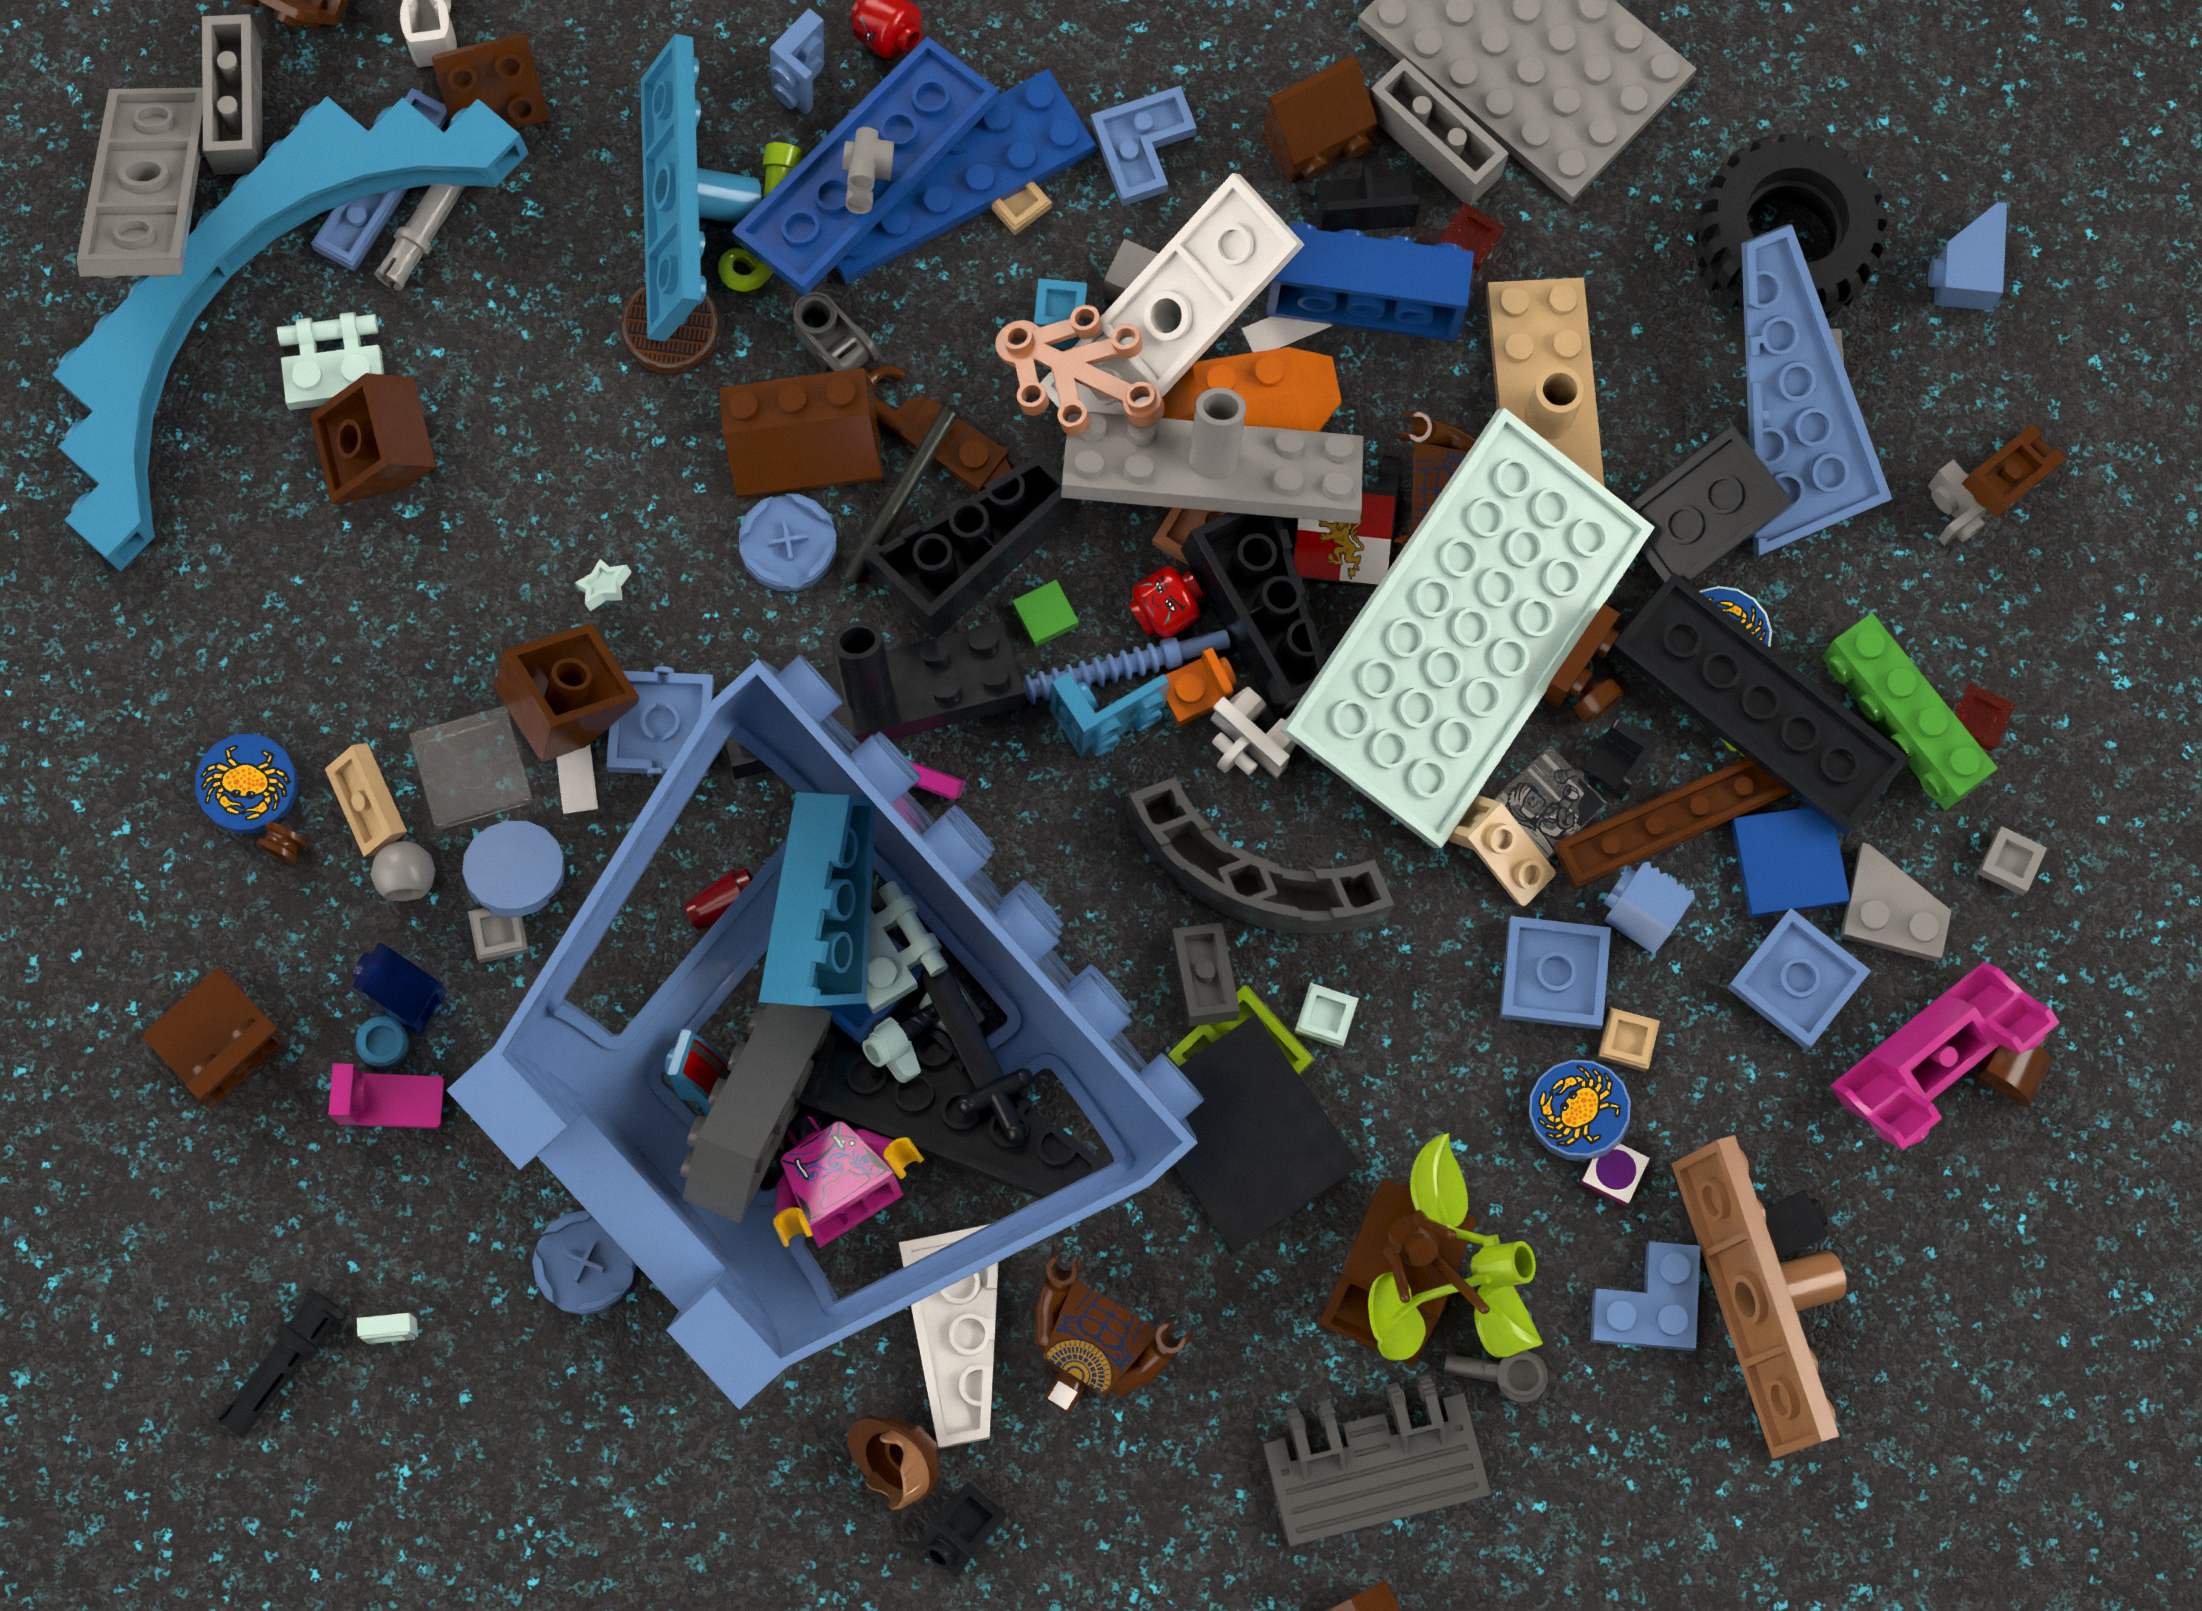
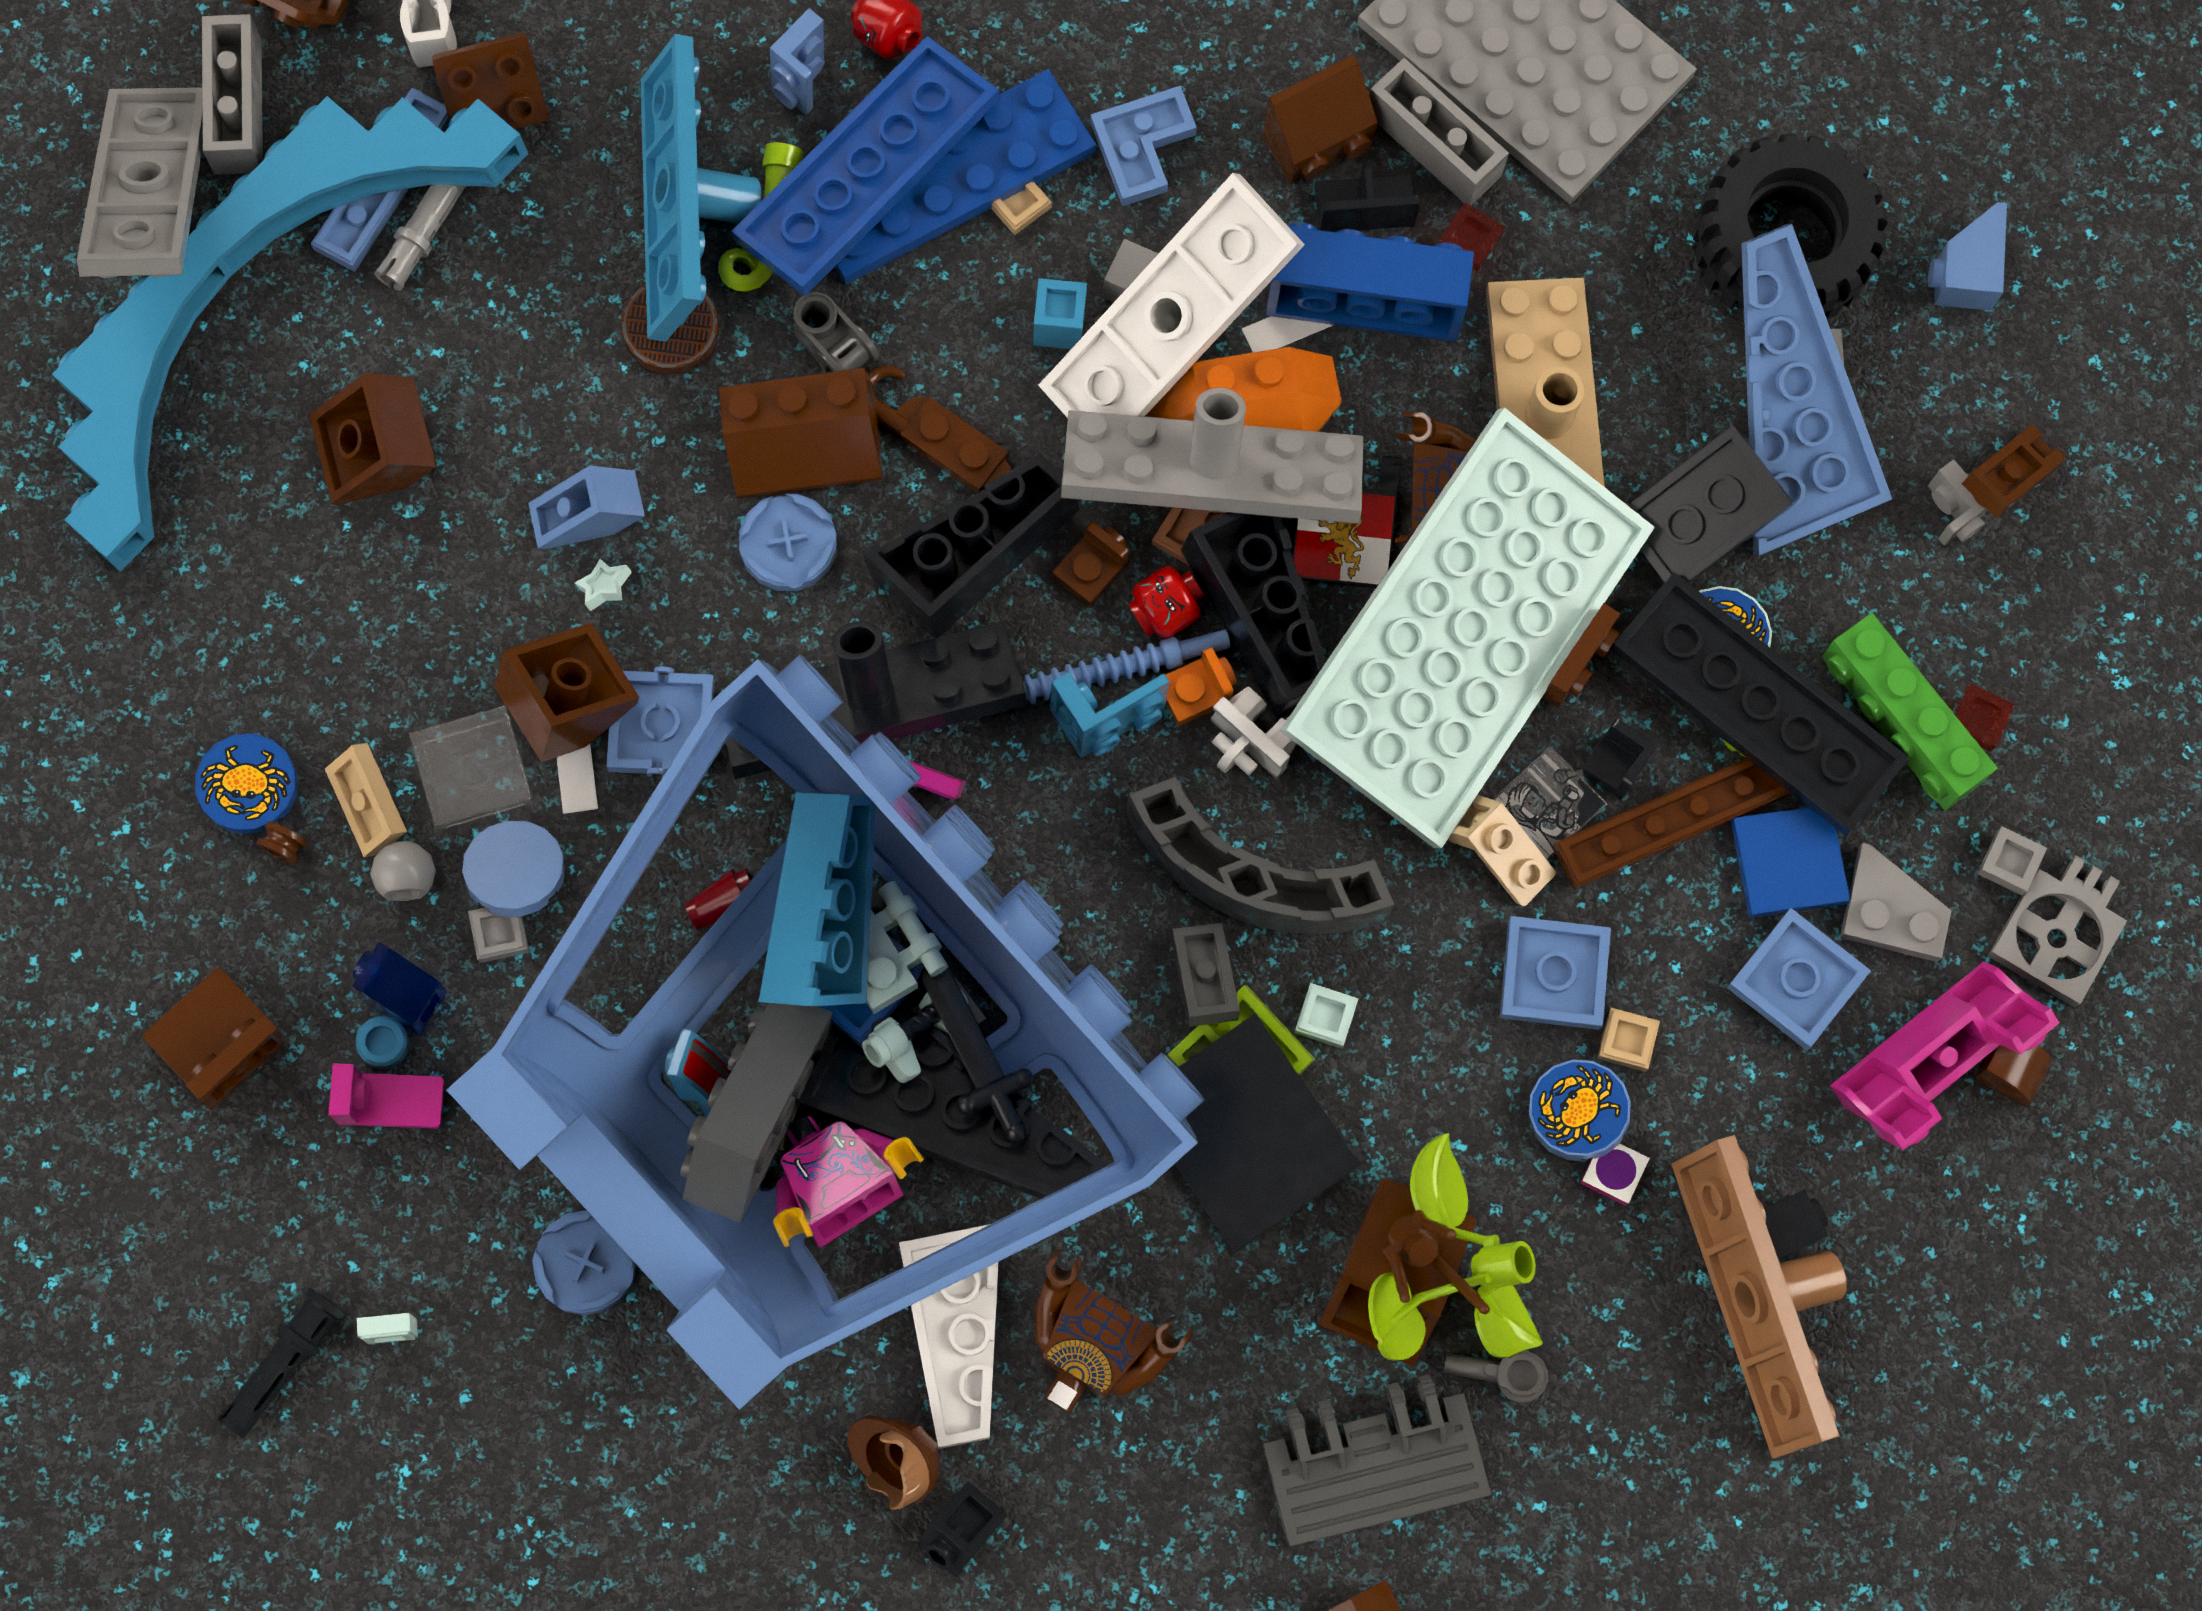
light aqua plate [277,312,384,410] -> none
pearl dark grey bar [841,406,959,585] -> none
light grey plate [842,127,895,214] -> none
plant [995,305,1165,435] -> none
bright green tile [1012,580,1079,648] -> none
reddish brown tile [1574,678,1623,724] -> none
medium blue plate [1590,1242,1701,1351] -> none
medium blue brick [1603,862,1695,954] -> none
none -> medium blue slope [528,465,645,549]
none -> reddish brown bracket [1052,521,1129,608]
none -> light grey piece [1988,855,2127,1008]

